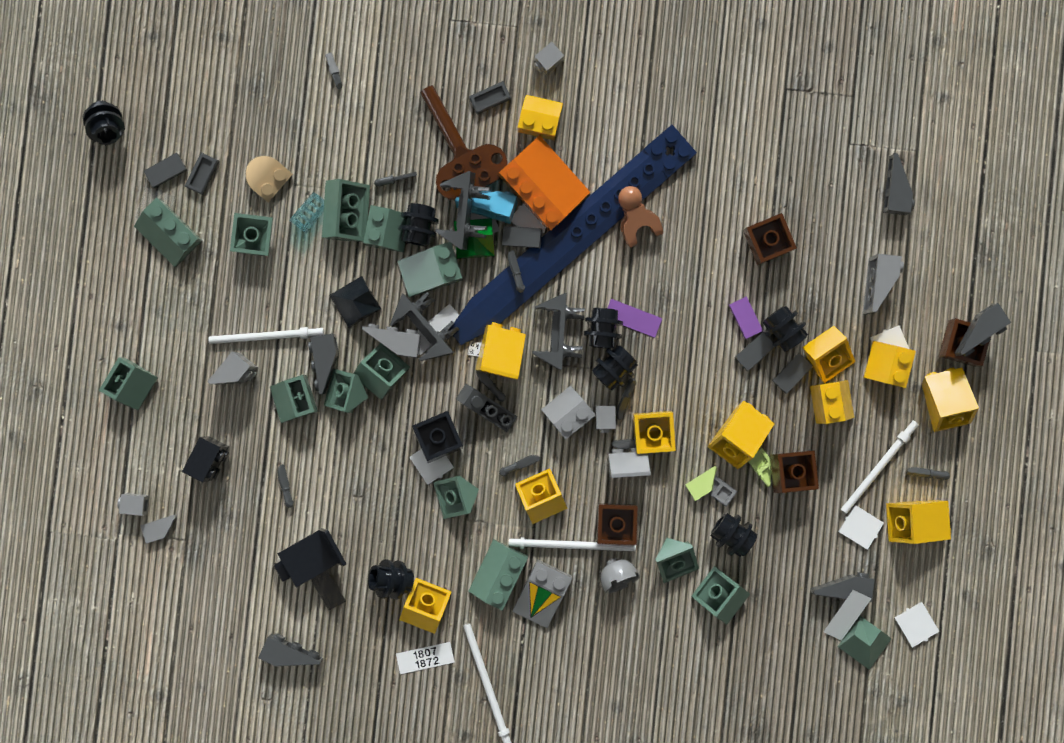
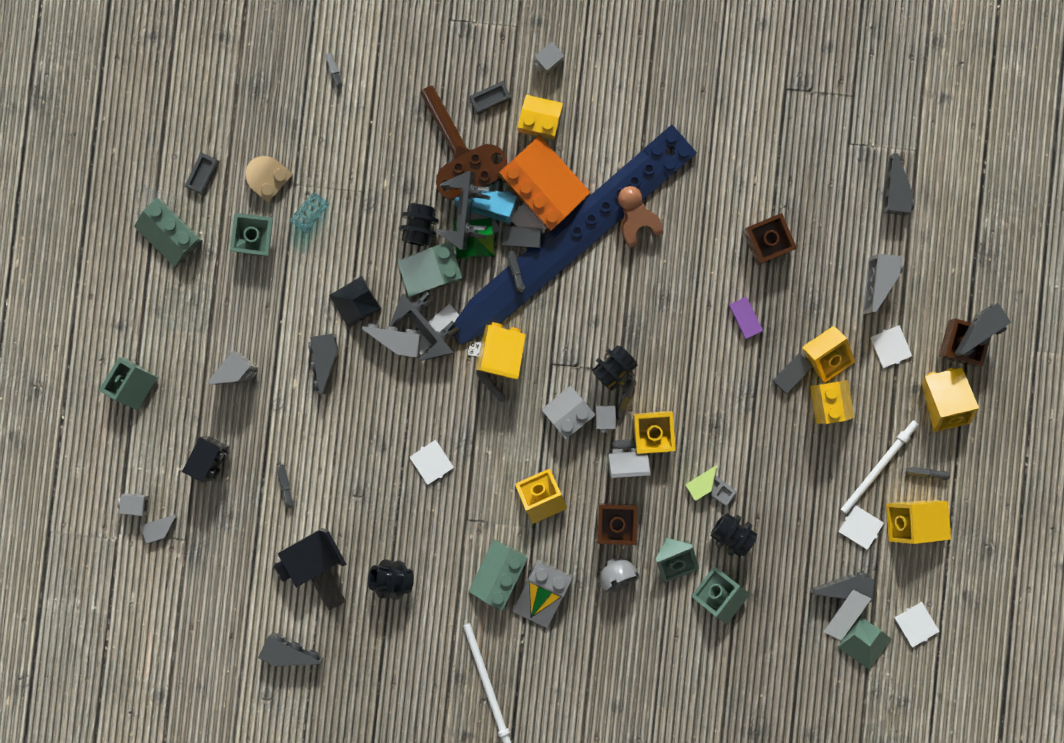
black piece [82,100,125,146] -> none
dark grey tile [144,153,187,188] -> none
white bar [209,327,324,344] -> none
sand green slope [270,375,318,423] -> none
sand green slope [322,179,370,242] -> none
sand green slope [324,369,368,413] -> none
sand green slope [353,343,410,400] -> none
sand green slope [363,205,407,253] -> none
dark grey piece [374,172,417,187] -> none
white sticker [396,642,454,674] -> none
yellow slope [399,578,451,634] -> none
black brick [412,411,463,463] -> none
sand green slope [433,475,479,519] -> none
dark grey slope [456,383,518,432] -> none
dark grey piece [499,455,540,476] -> none
white bar [509,537,636,551] -> none
dark grey hose [532,293,585,370] -> none
black piece [584,308,623,349] -> none
medium lavender sticker [608,299,662,338] -> none
yellow slope [707,401,775,469] -> none
dark grey tile [734,332,775,371] -> none
yellowish green tile [748,447,772,487] -> none
black piece [763,306,808,352] -> none
reddish brown brick [770,450,819,493] -> none
yellow slope [863,341,916,388] -> none

